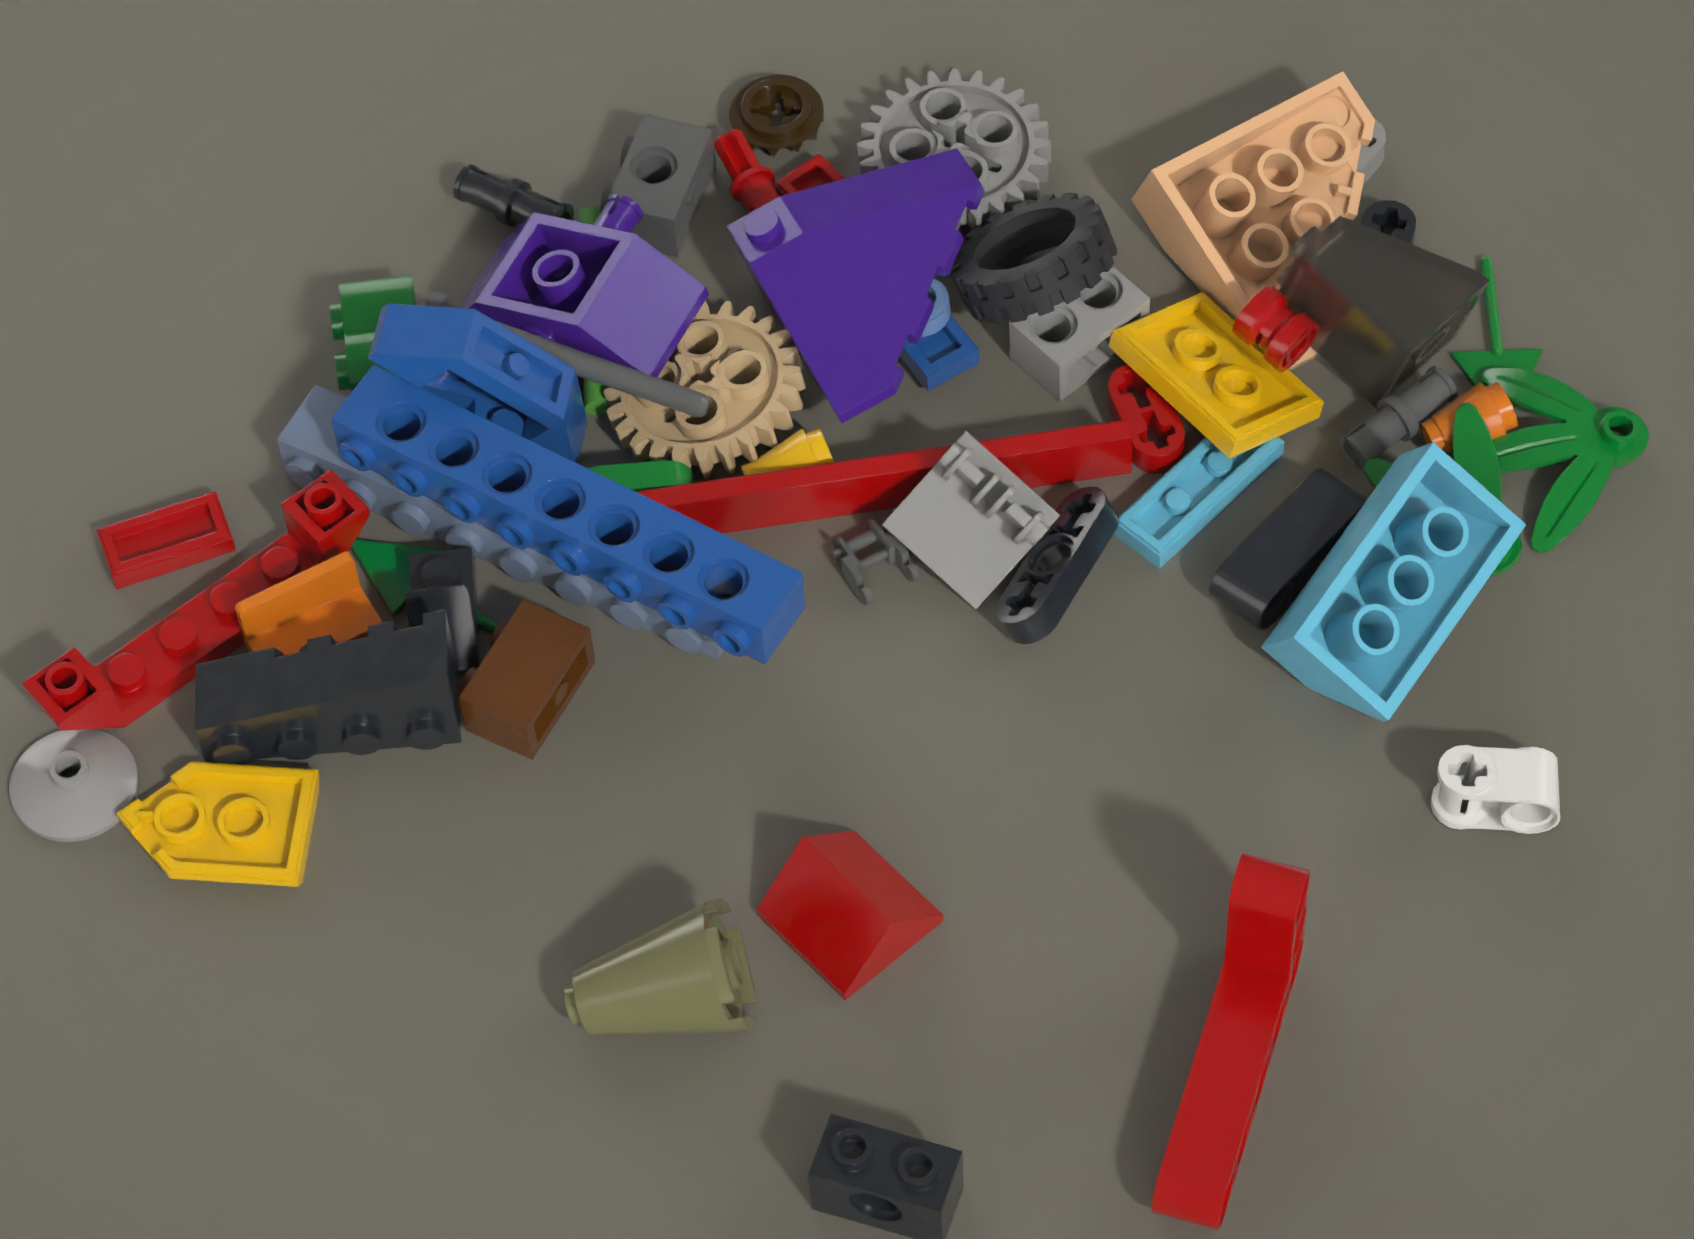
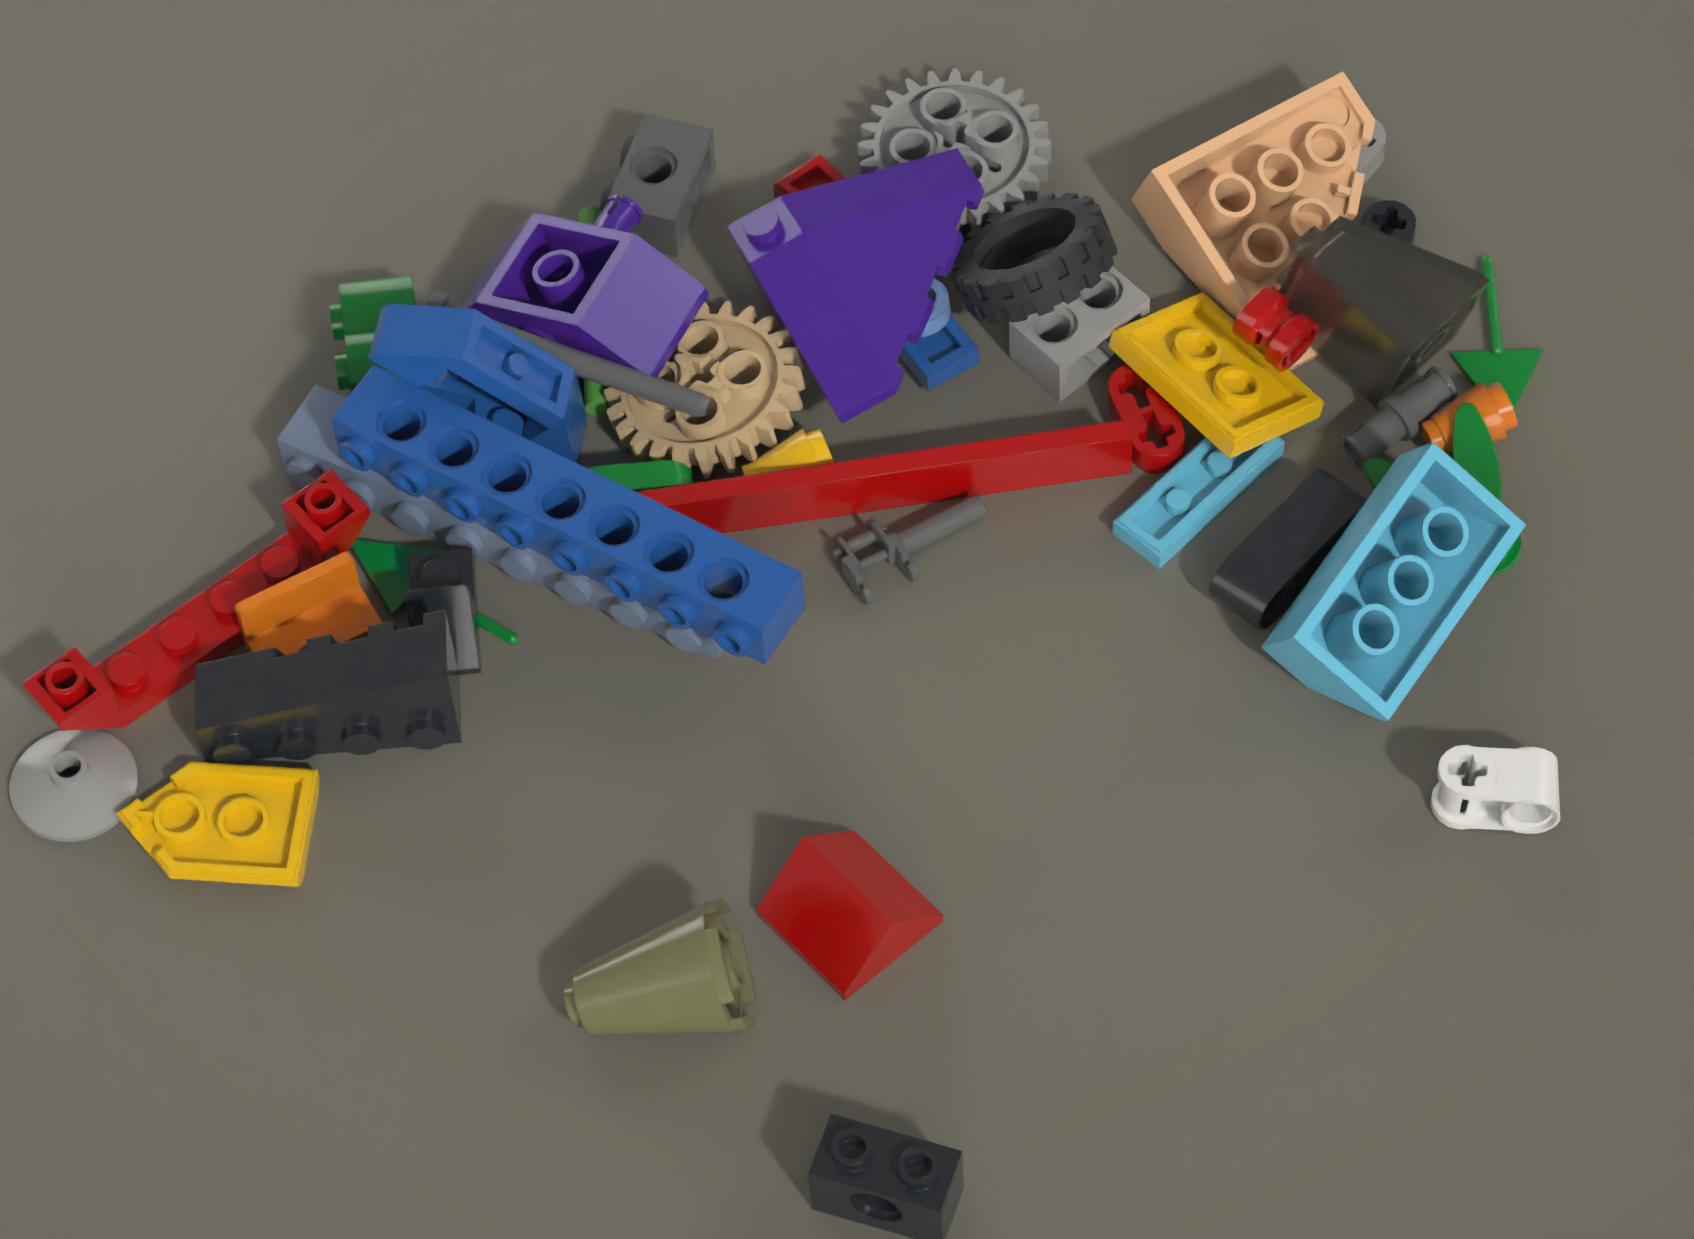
red tile [96,491,236,590] -> none
black pin [453,164,574,227] -> none
reddish brown brick [458,600,595,760] -> none
red axle [714,129,780,214] -> none
dark brown gear [729,74,824,157] -> none
light grey hinge [882,431,1060,610] -> none
black beam [995,486,1119,644] -> none
red beam [1151,853,1310,1230] -> none
green plant [1481,368,1649,553] -> none

